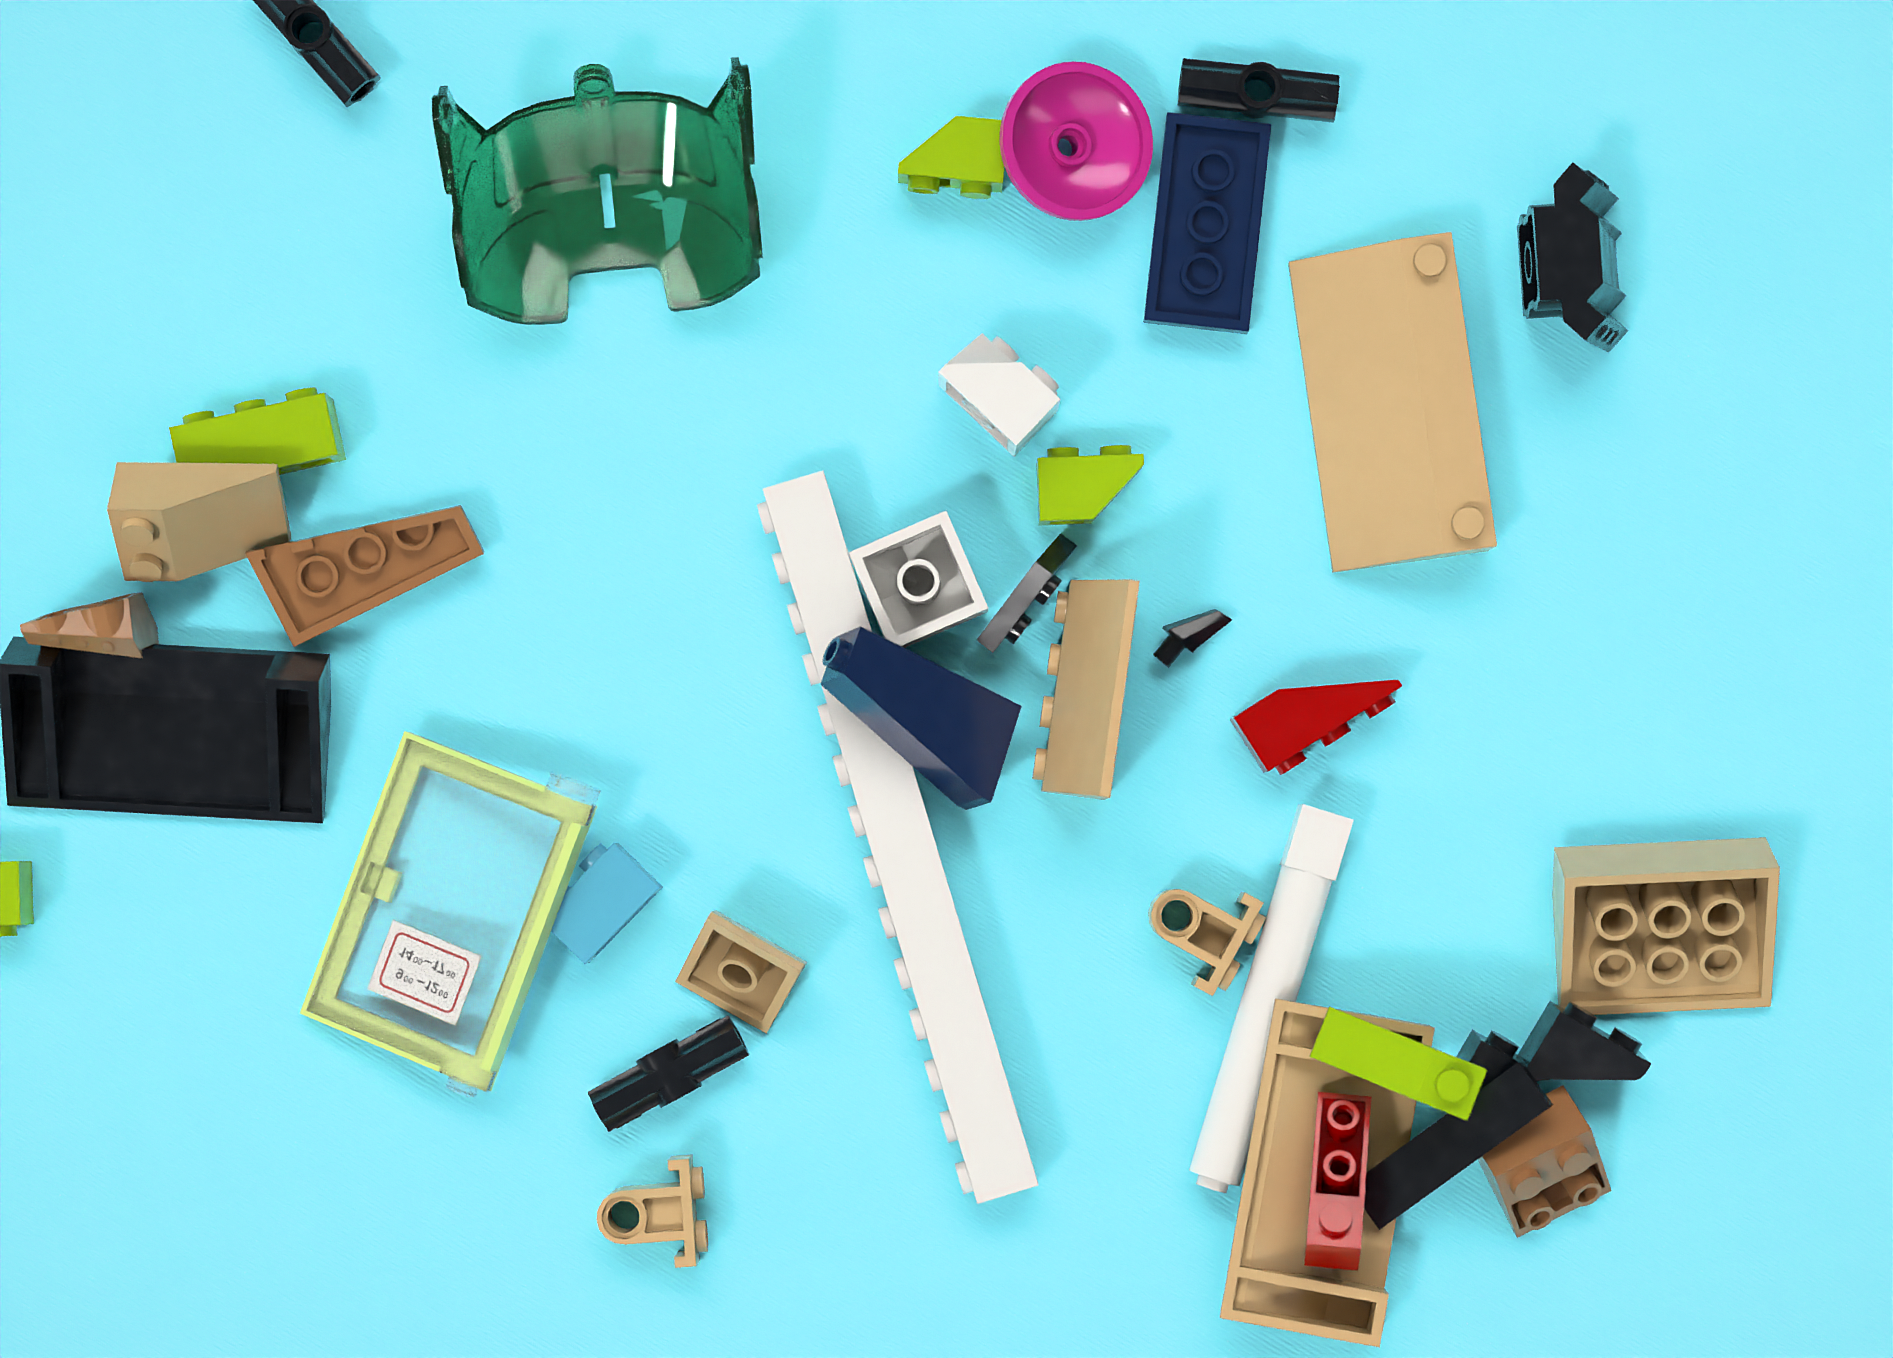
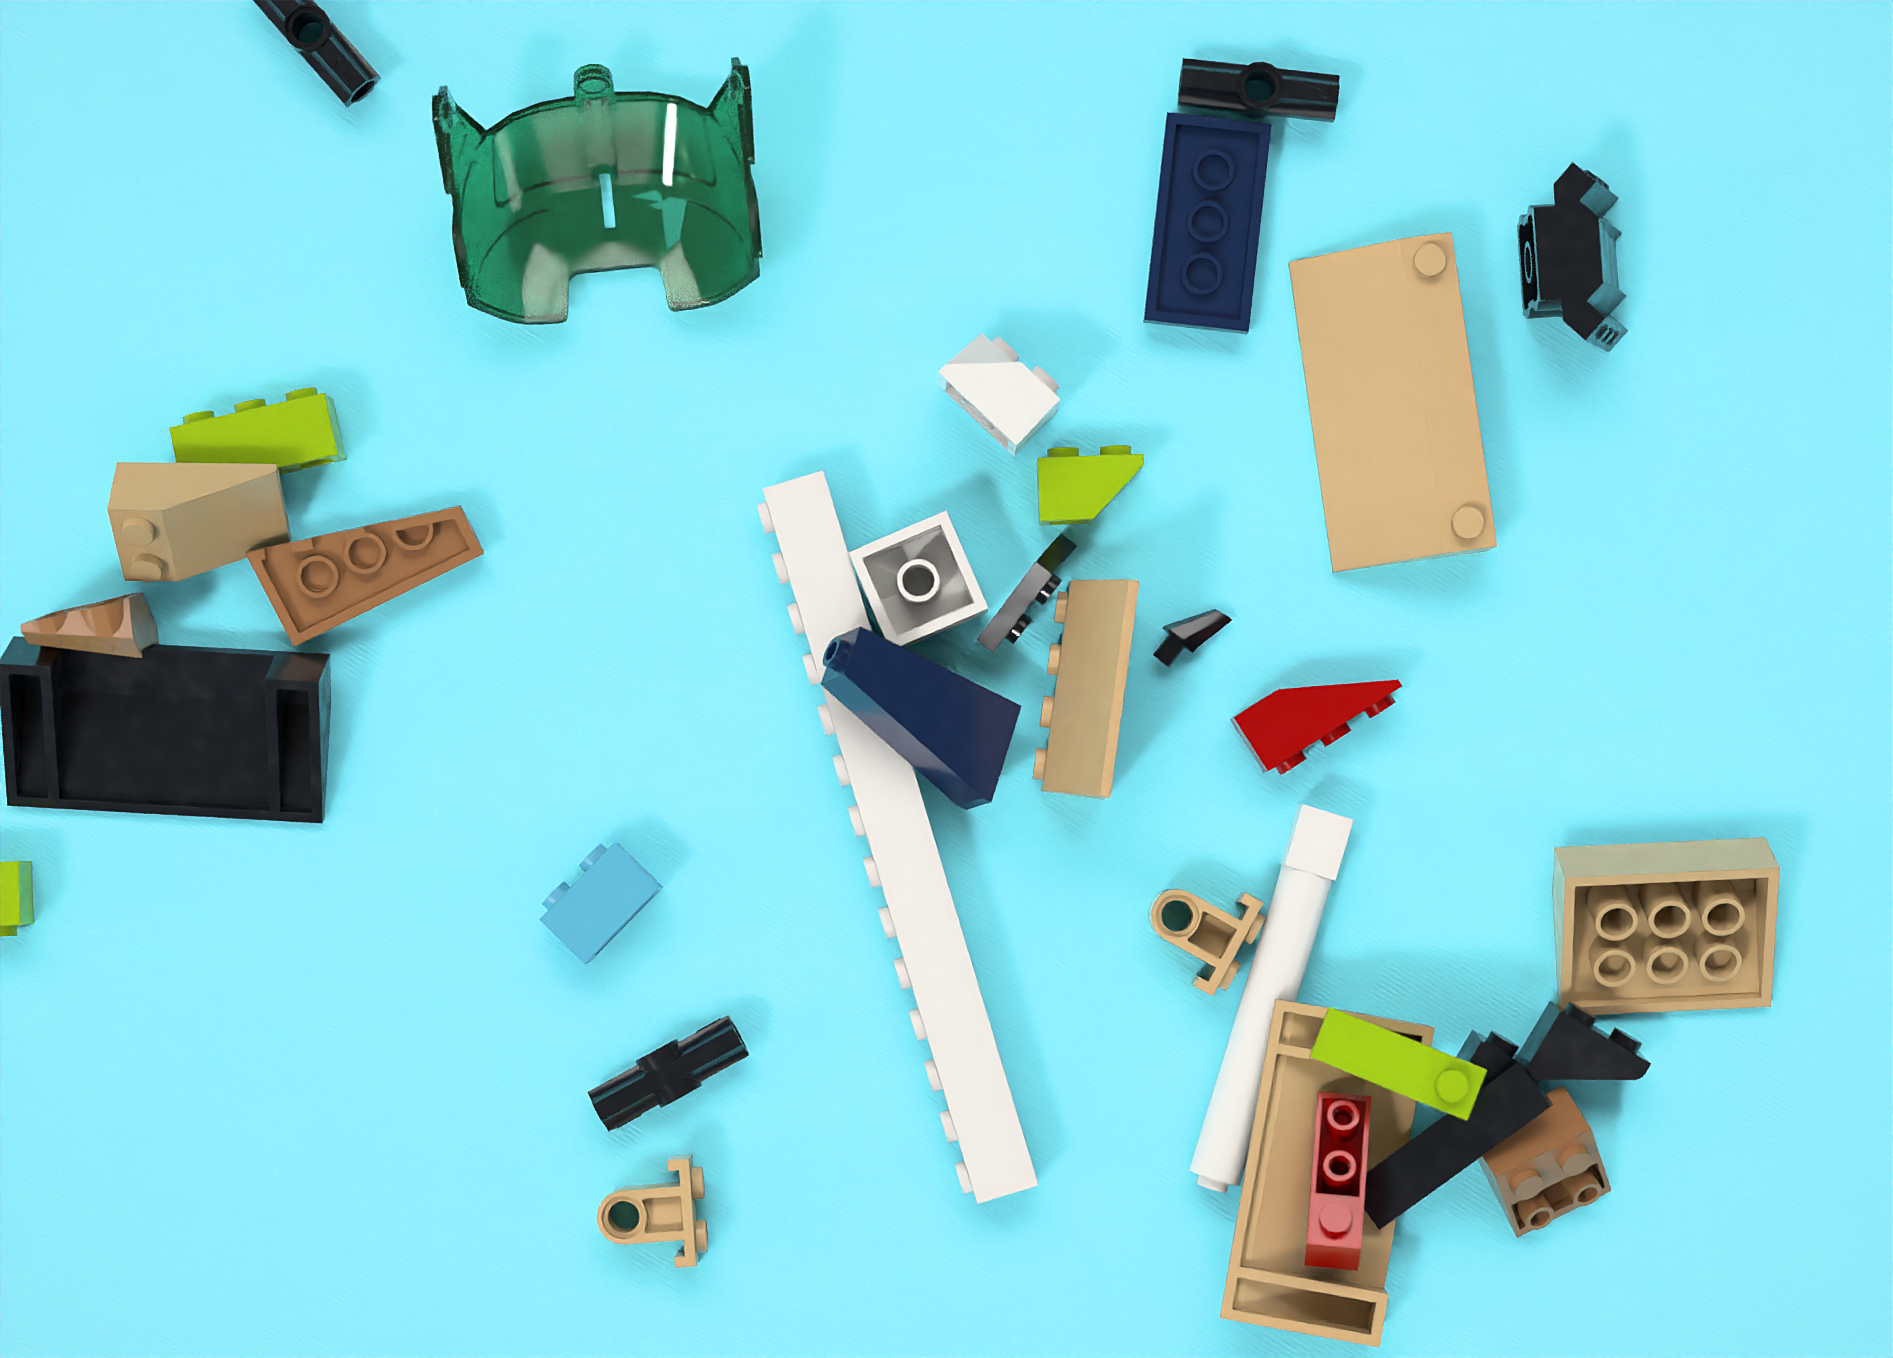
clear door [299,731,601,1098] -> none
tan slope [675,910,807,1034] -> none
lime slope [898,116,1004,199] -> none
dark pink dish [1000,61,1153,221] -> none

